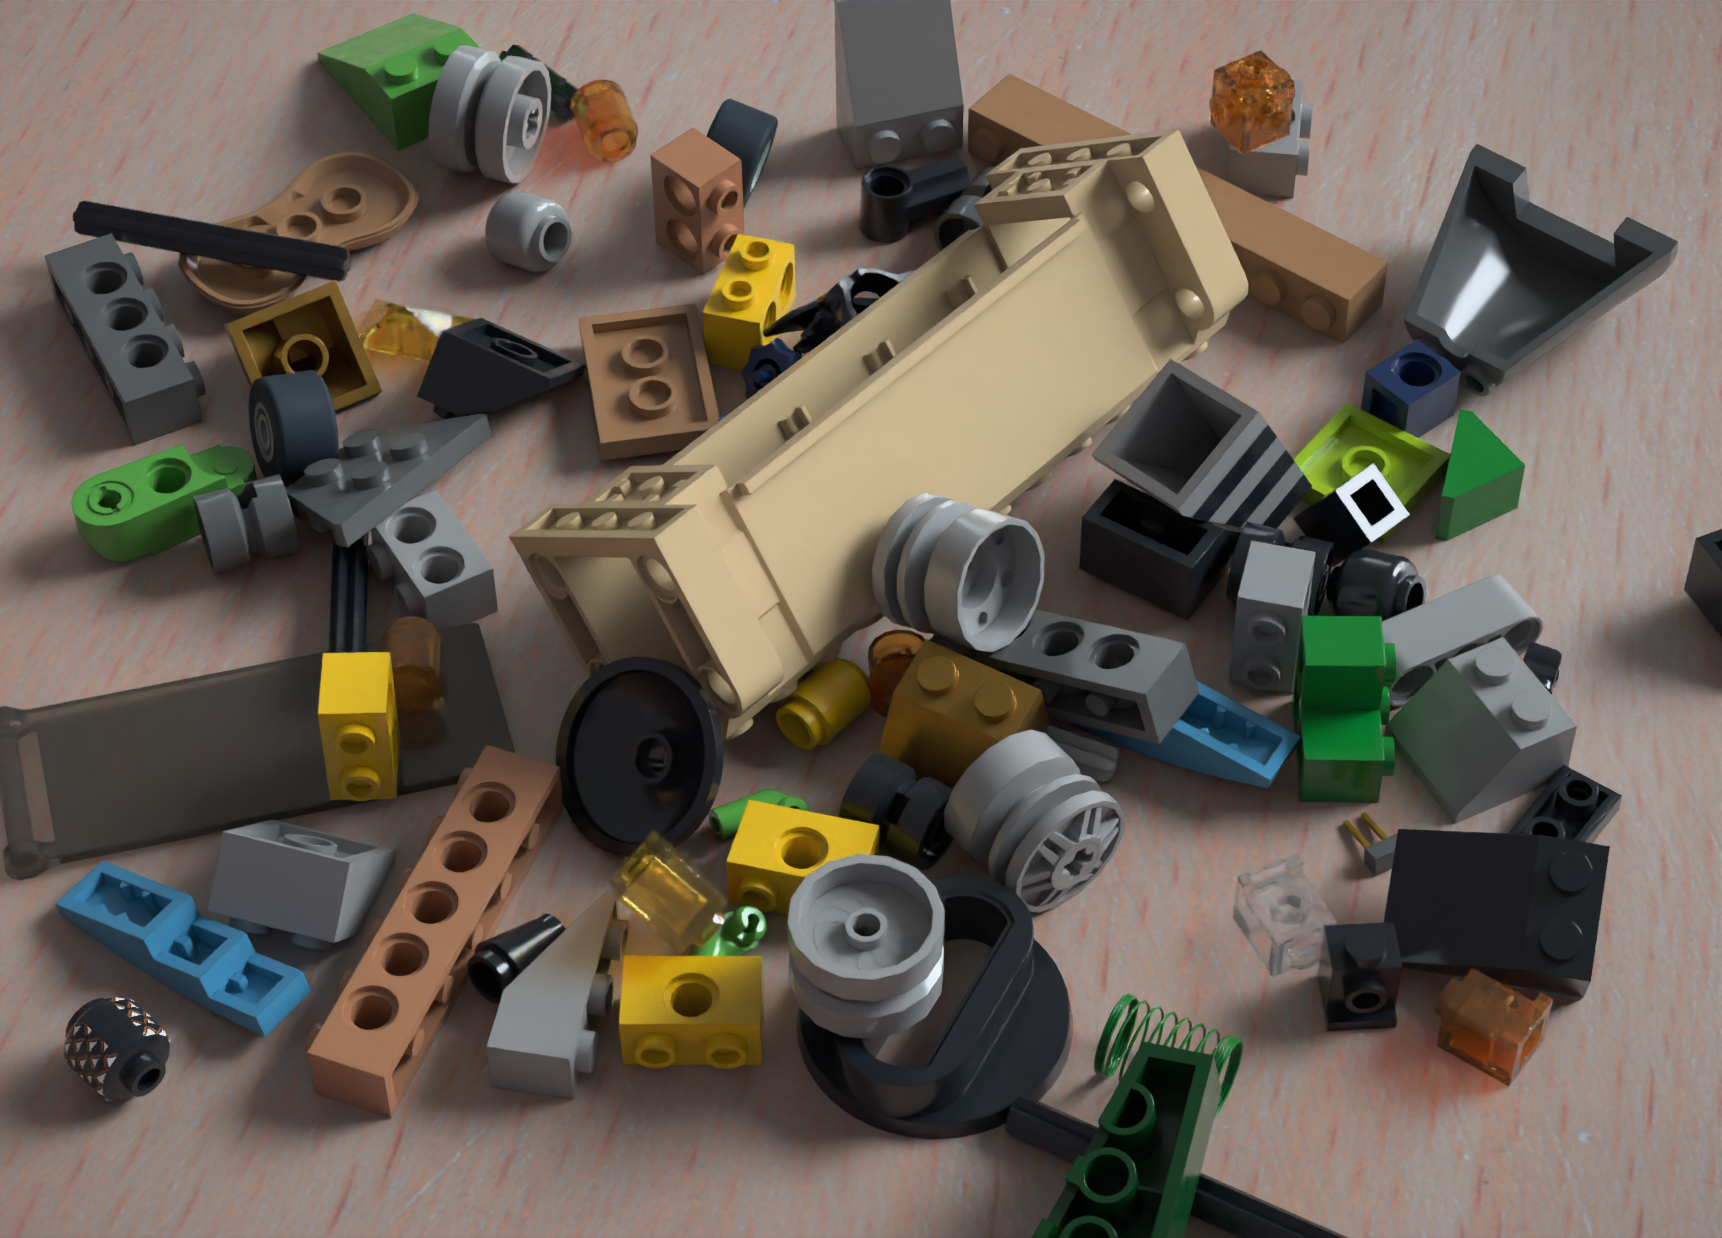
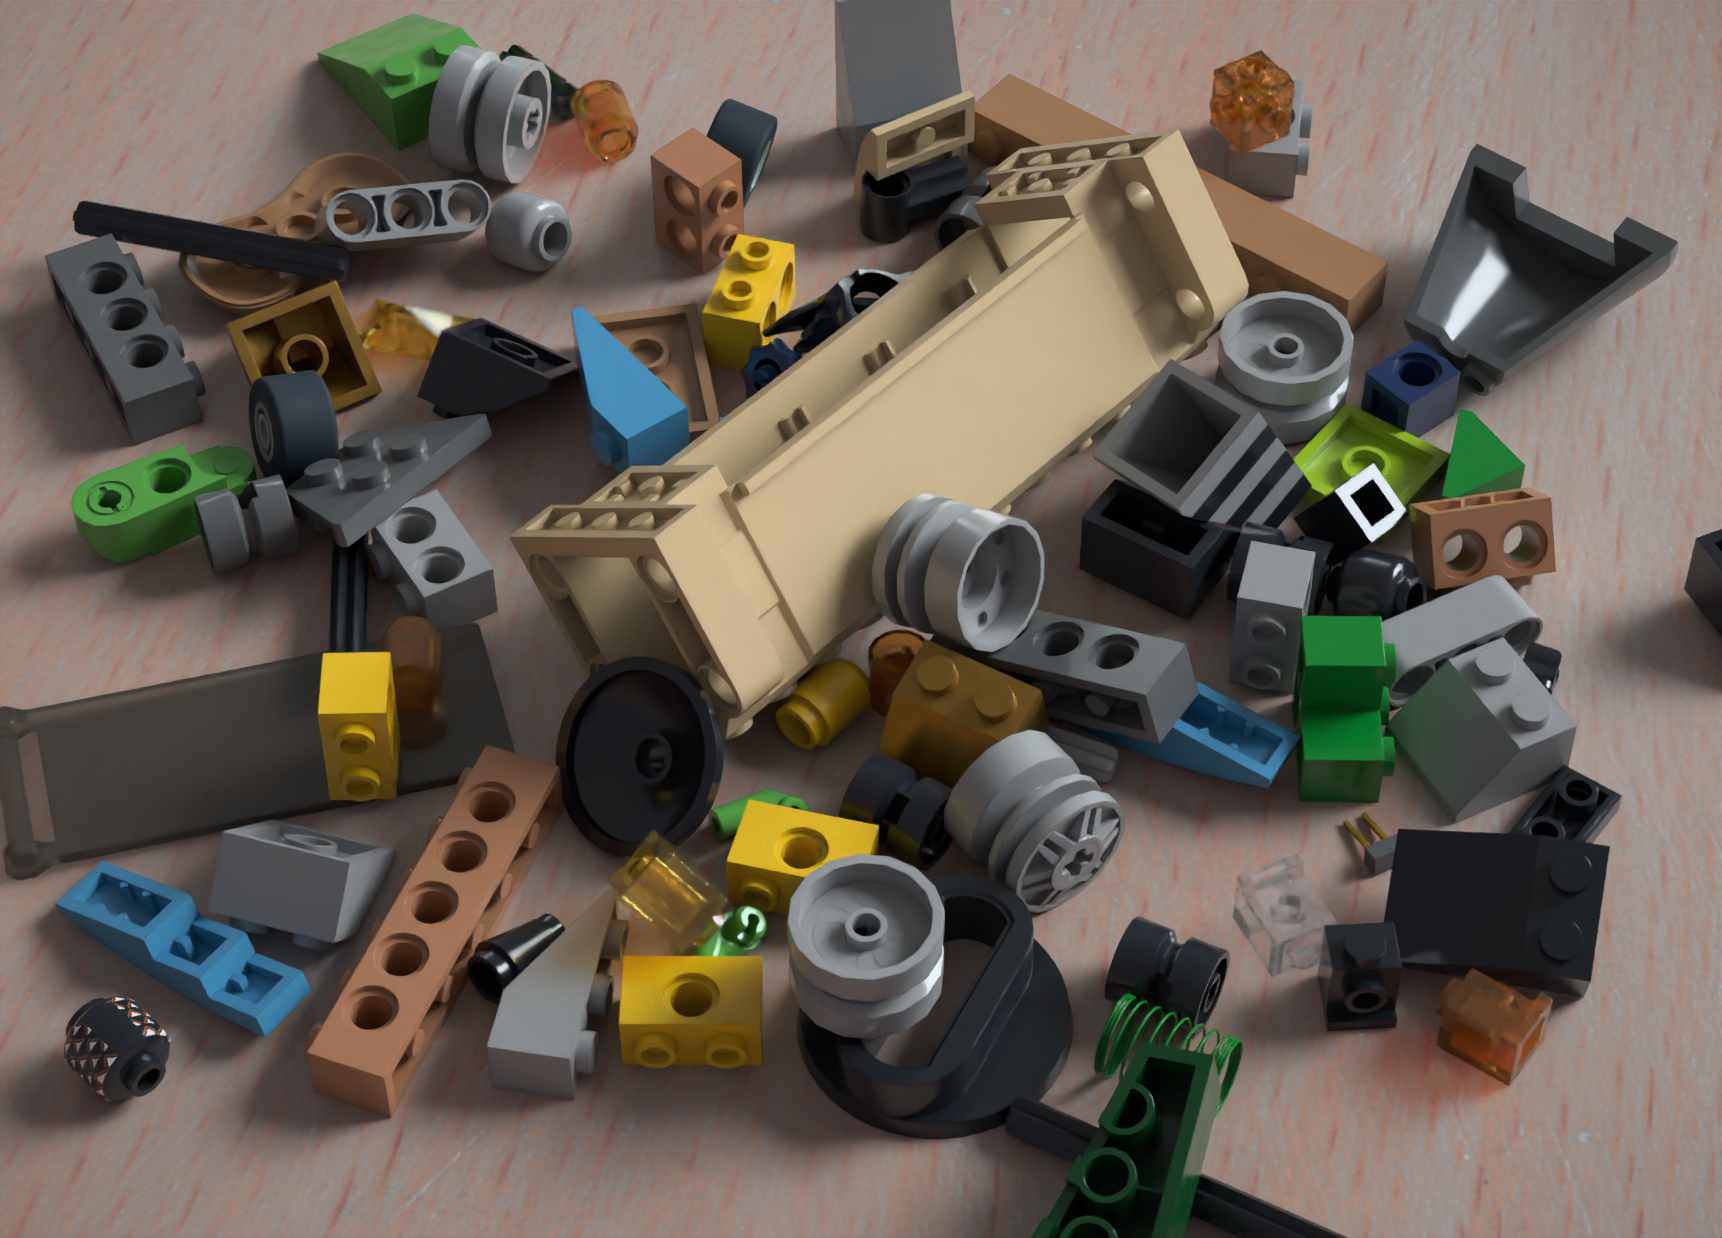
none -> light grey beam [314,179,491,252]
none -> dark azure slope [571,306,690,474]
none -> tan slope [853,90,975,206]
none -> black wheel [1105,916,1230,1036]
none -> light grey wheel [1215,291,1354,445]
none -> nougat brick [1409,487,1556,595]

